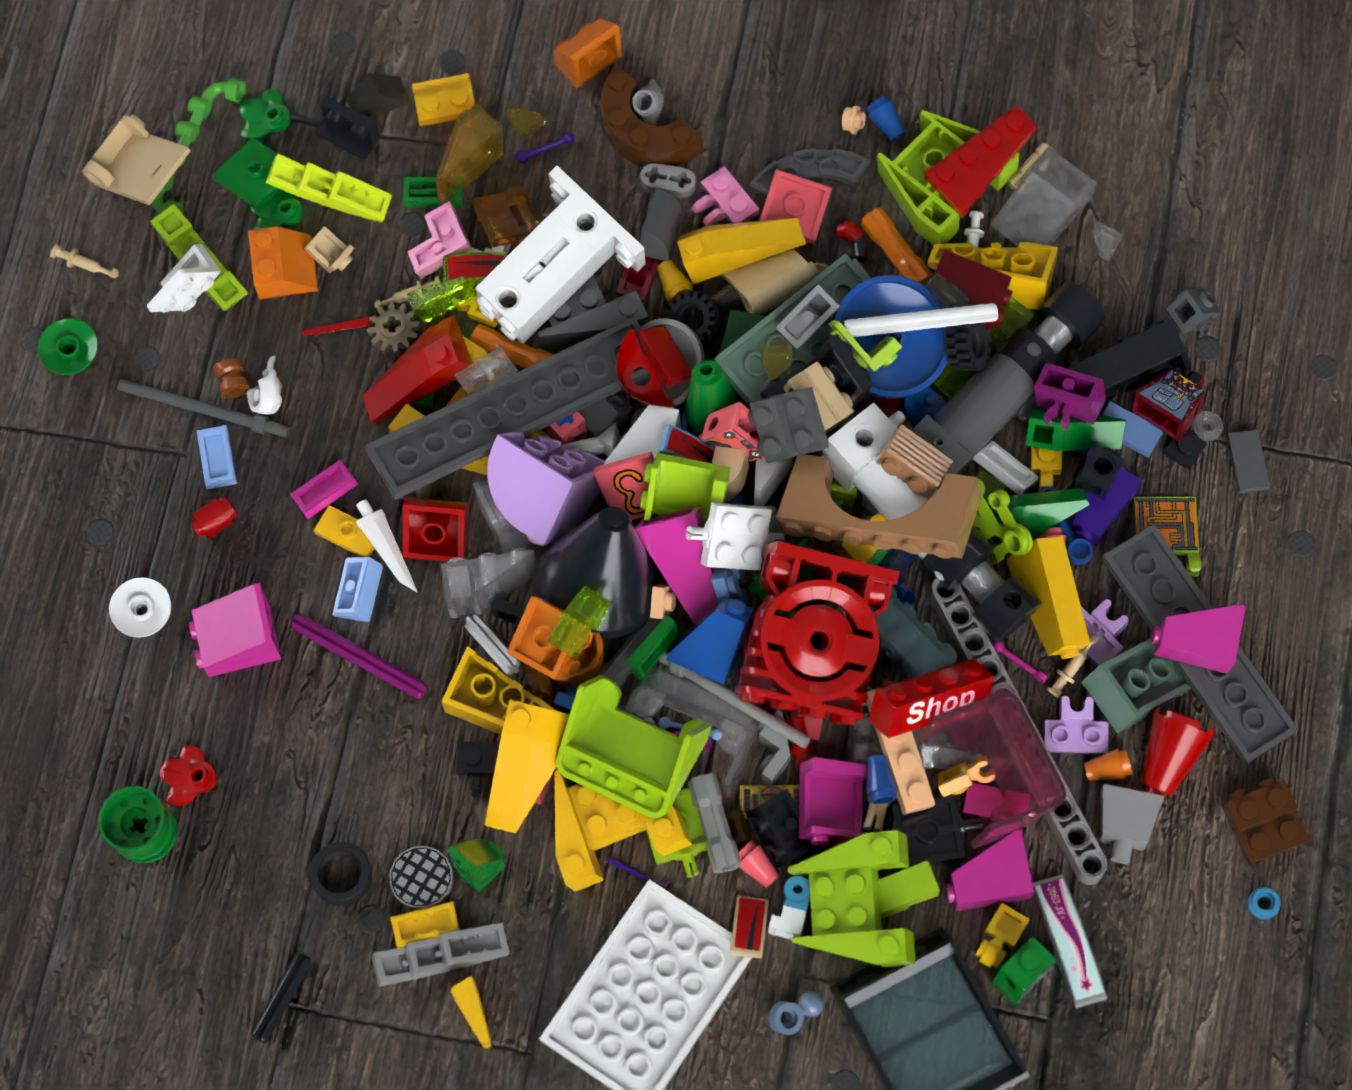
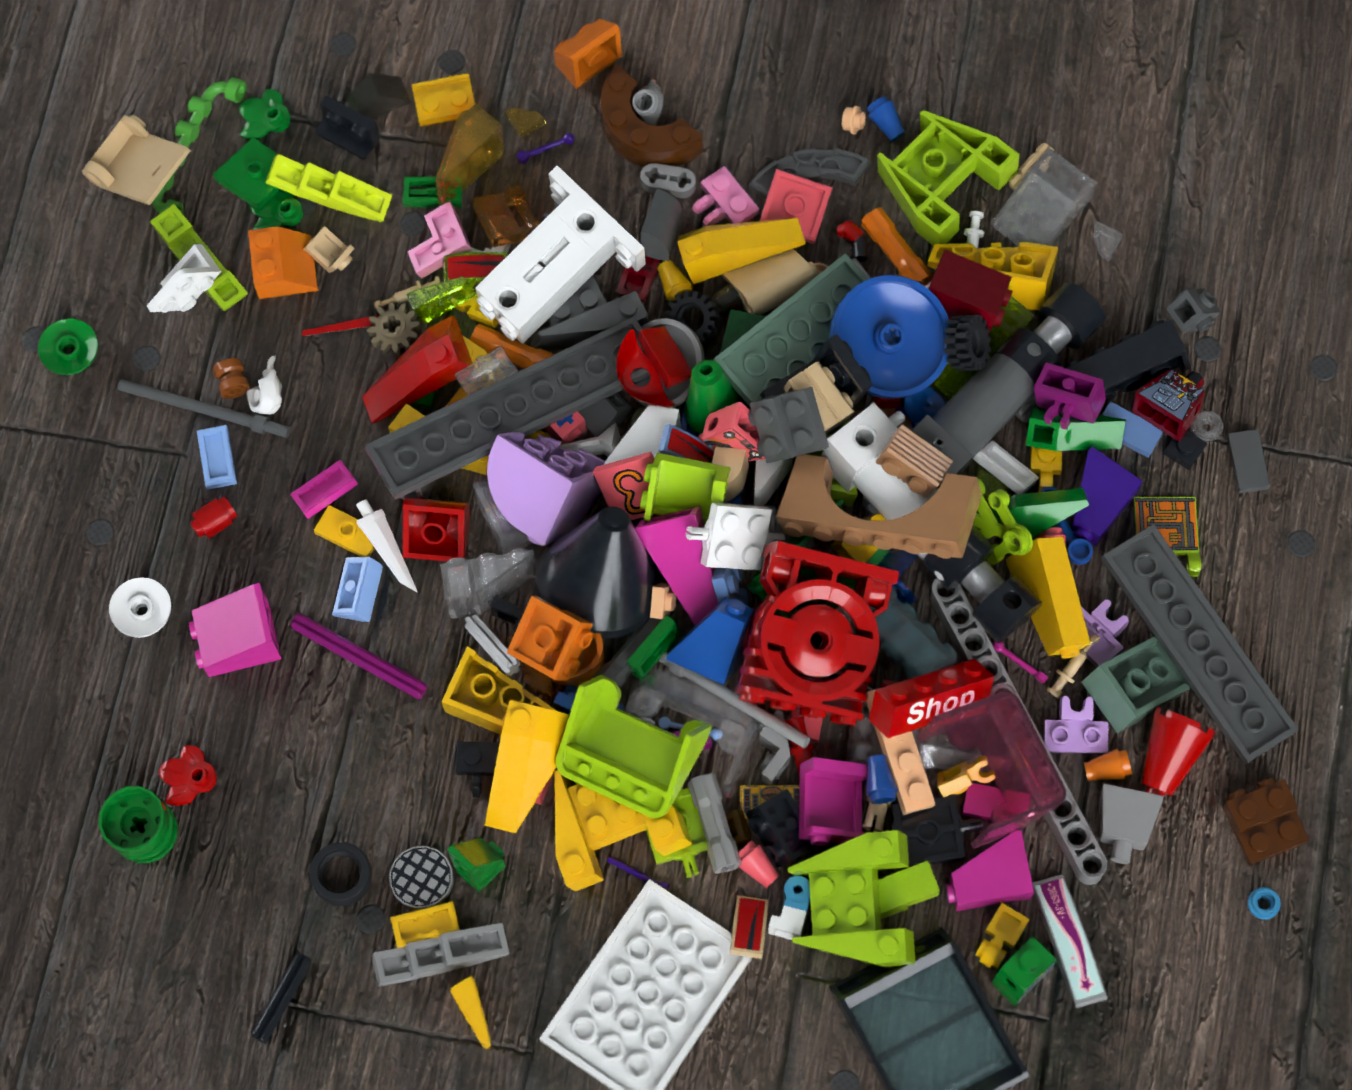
tan piece [50,244,119,278] -> none
clear neon green slope [547,586,612,657] -> none
clear yellow tile [760,343,792,381] -> none
sand blue plate [769,991,824,1035] -> none
light grey slope [776,284,841,349] -> none
lime bracket [828,320,902,372] -> none
white axle [844,303,998,337] -> none
red wing [924,105,1036,219] -> none
clear smoke cone [925,273,971,309] -> none
black brick [1077,445,1124,501] -> none
dark pink slope [1151,604,1246,673] -> none

